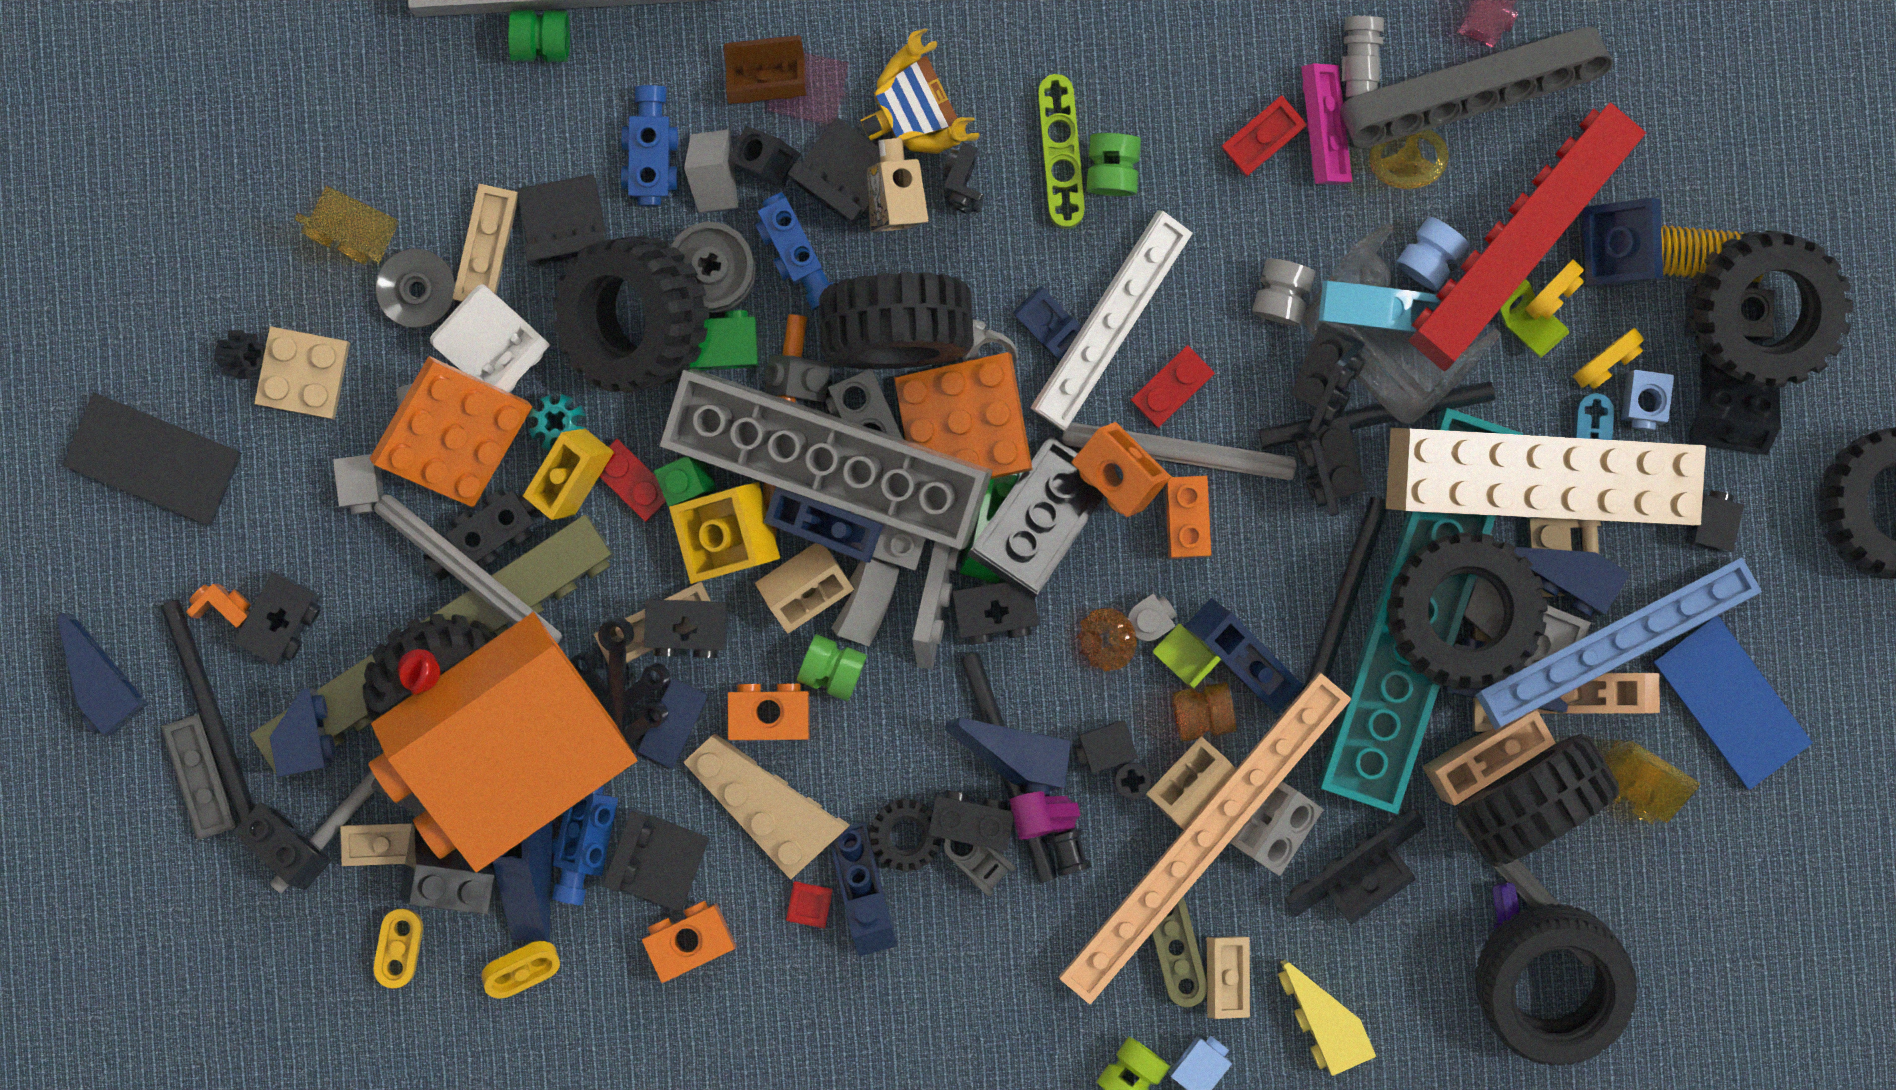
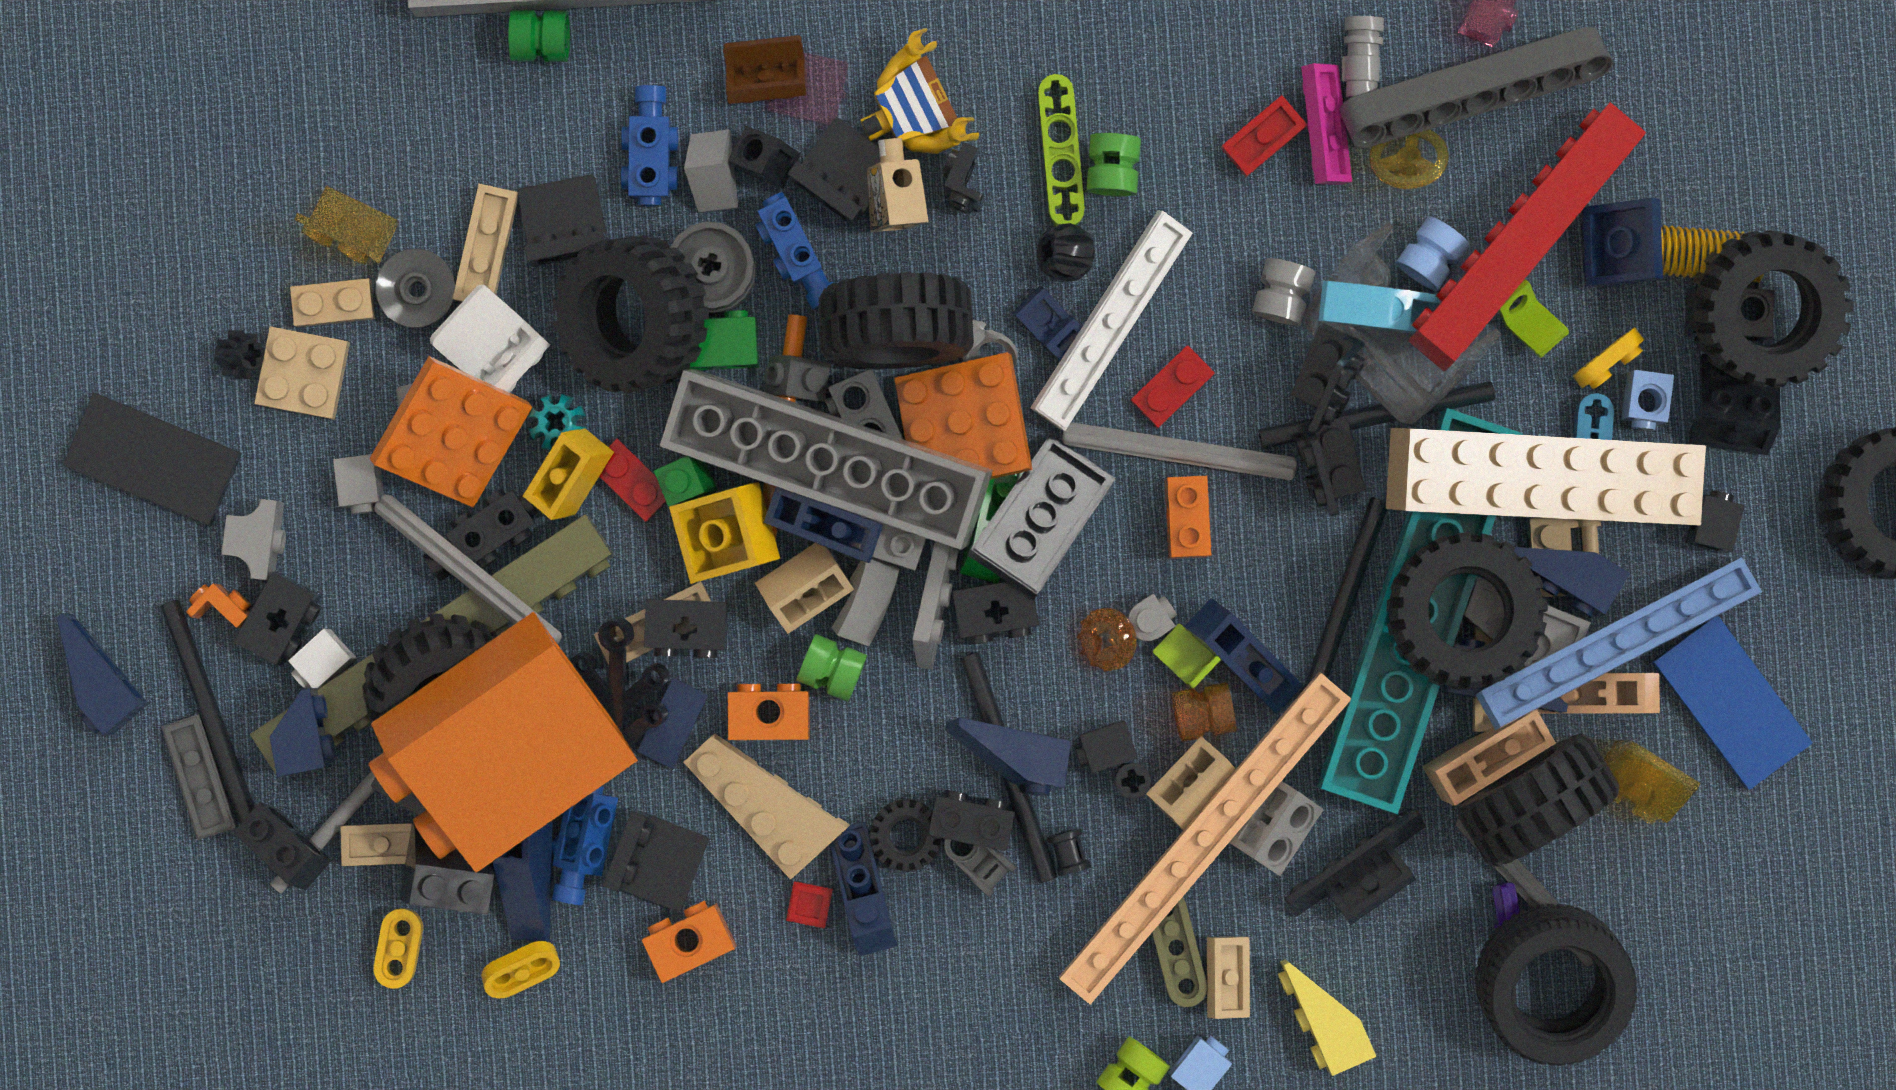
red tile [397,649,441,695] -> none
magenta piece [1010,791,1080,840] -> none
orange brick [1071,422,1172,517] -> none
yellow plate [1524,259,1584,320] -> none
none -> light grey brick [221,499,286,581]
none -> white brick [289,629,357,690]
none -> tan plate [290,278,375,328]
none -> black piece [1037,223,1095,282]

